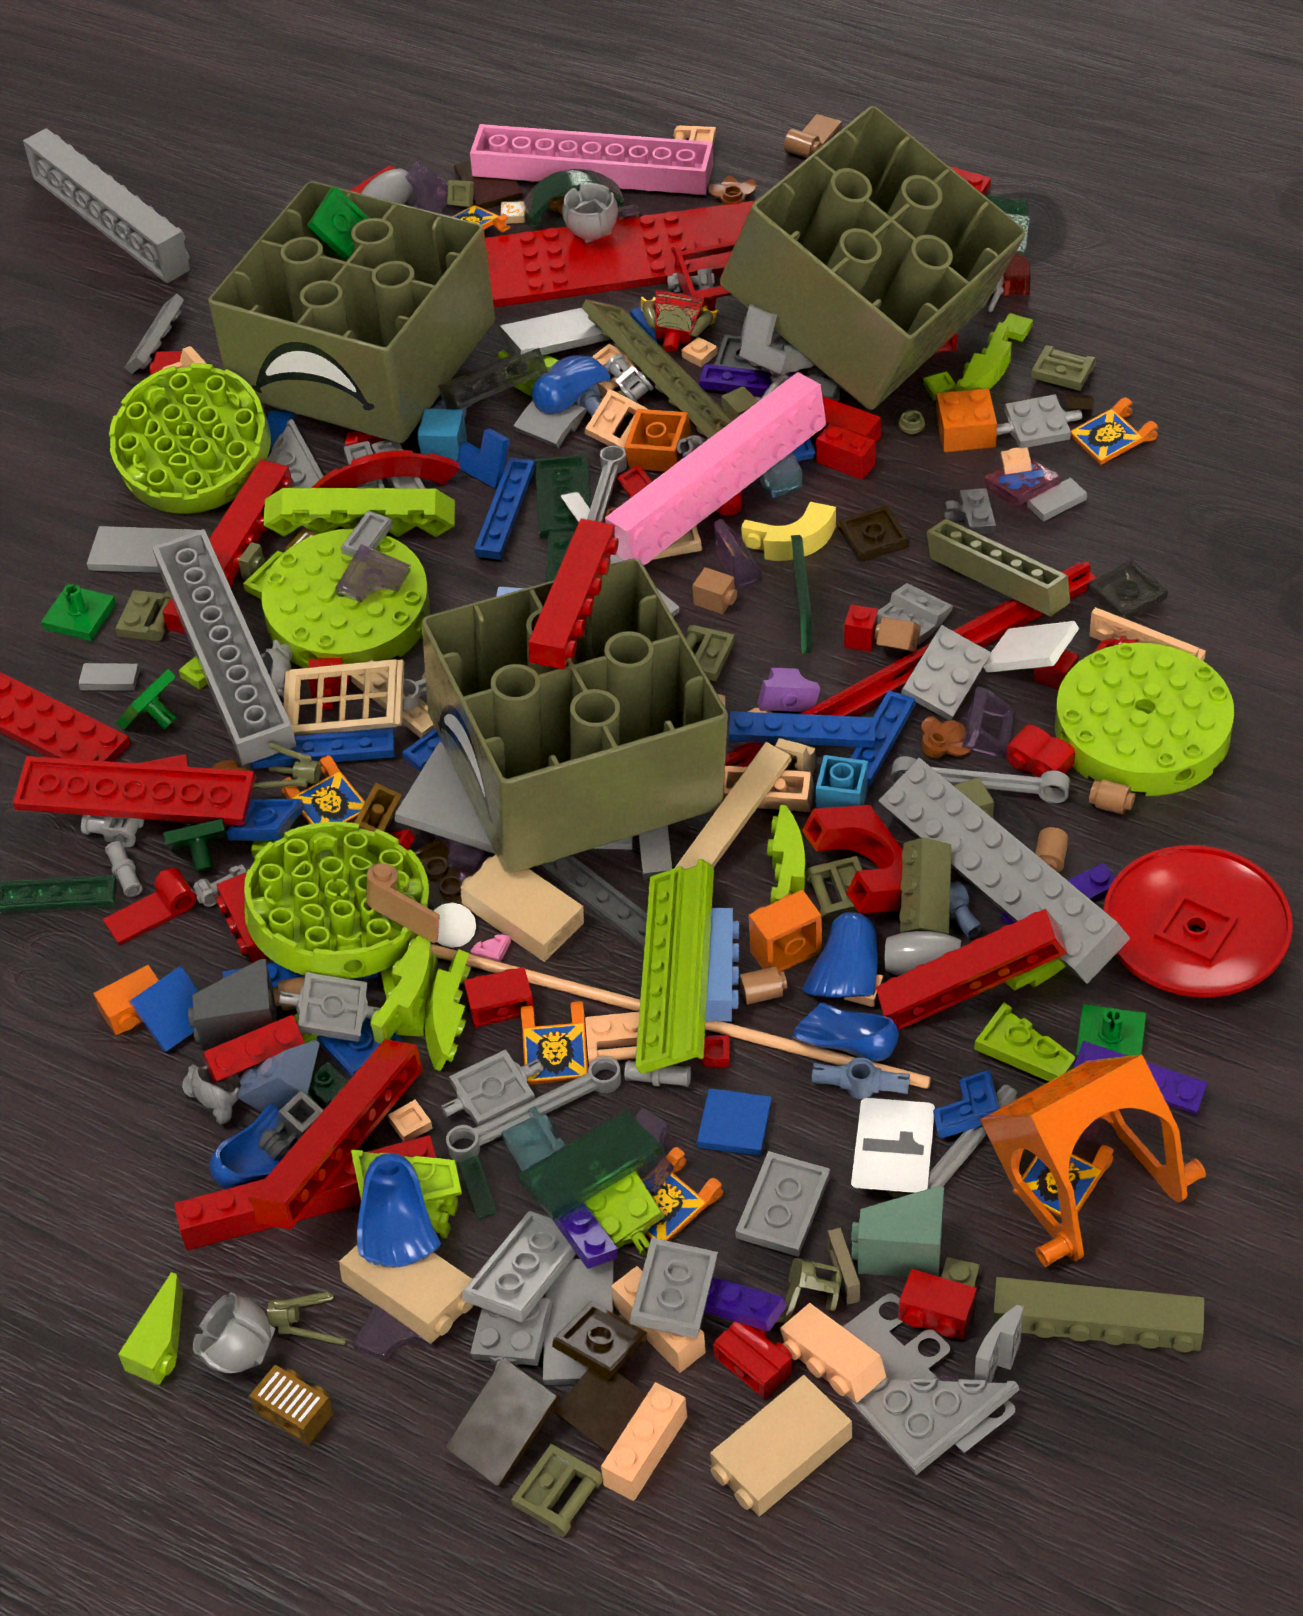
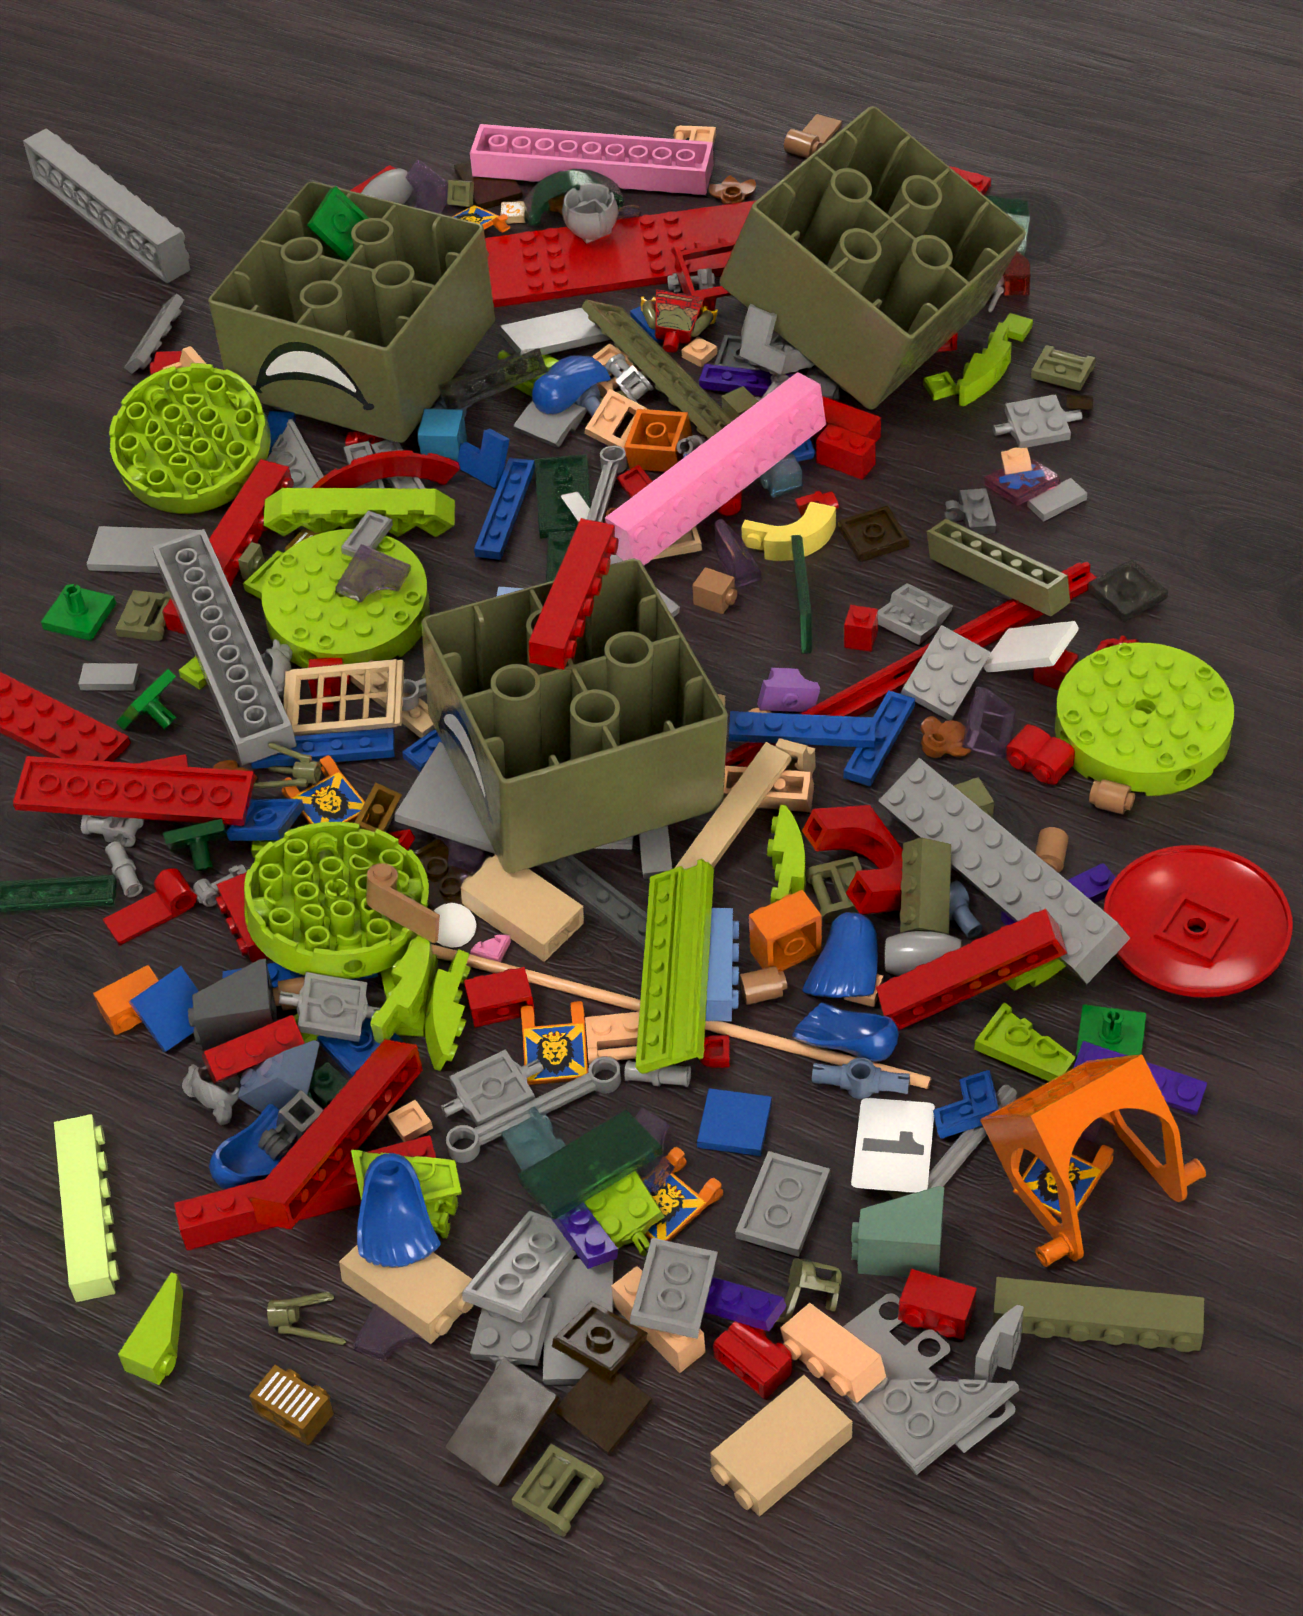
light grey piece [193,1292,276,1373] -> none
clear green piece [459,1155,497,1220] -> none
light nougat brick [601,1382,687,1501] -> none
olive plate [685,625,735,681] -> none
dark azure head [816,755,868,809] -> none
dark tan tile [827,1228,860,1305] -> none
medium nougat brick [875,617,921,653] -> none
light grey piece [891,756,1070,803] -> none
olive plate [899,410,925,434] -> none
orange brick [936,388,997,452] -> none
olive plate [941,1257,980,1287] -> none
flag [1071,397,1158,465] -> none
light nougat fence [1089,607,1206,660] -> none
none -> yellowish green brick [54,1114,120,1302]
none -> red piece [795,491,839,517]

